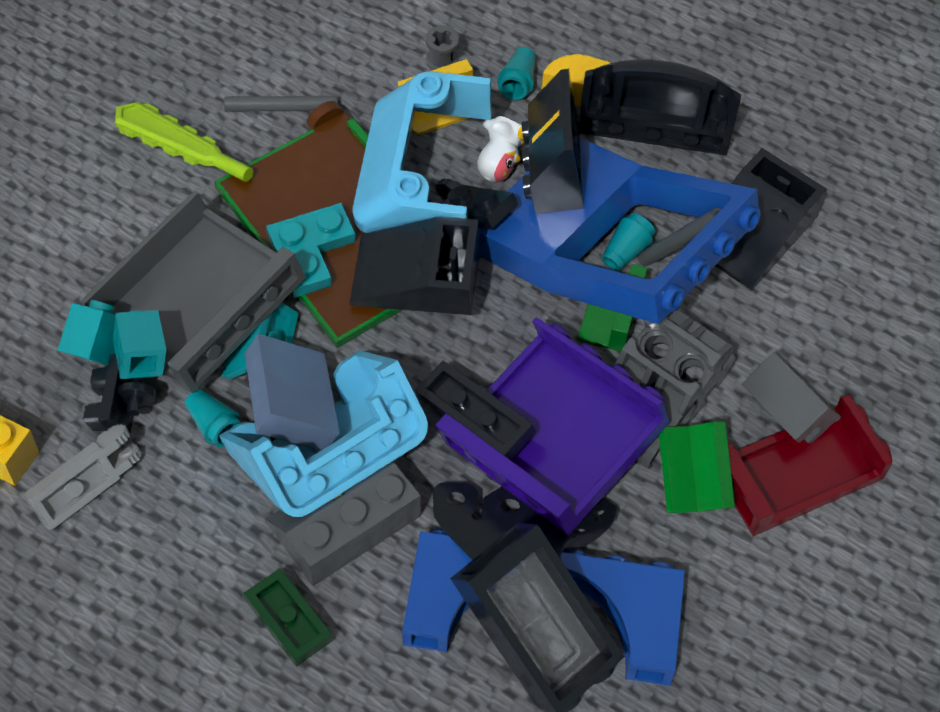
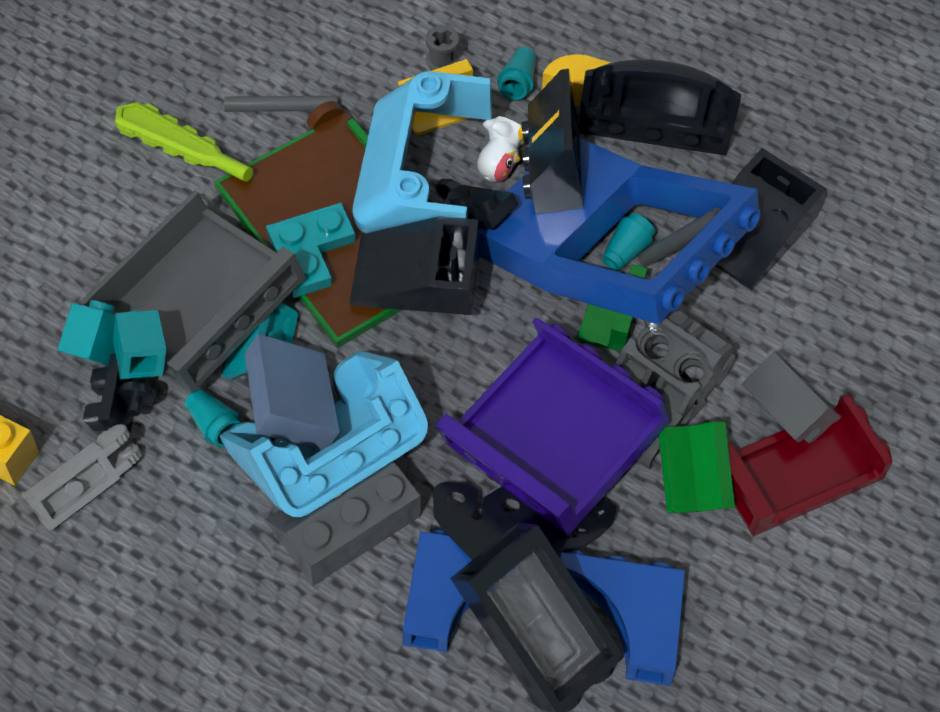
dark green plate [243,568,333,667] -> none
black plate [415,360,536,460] -> none

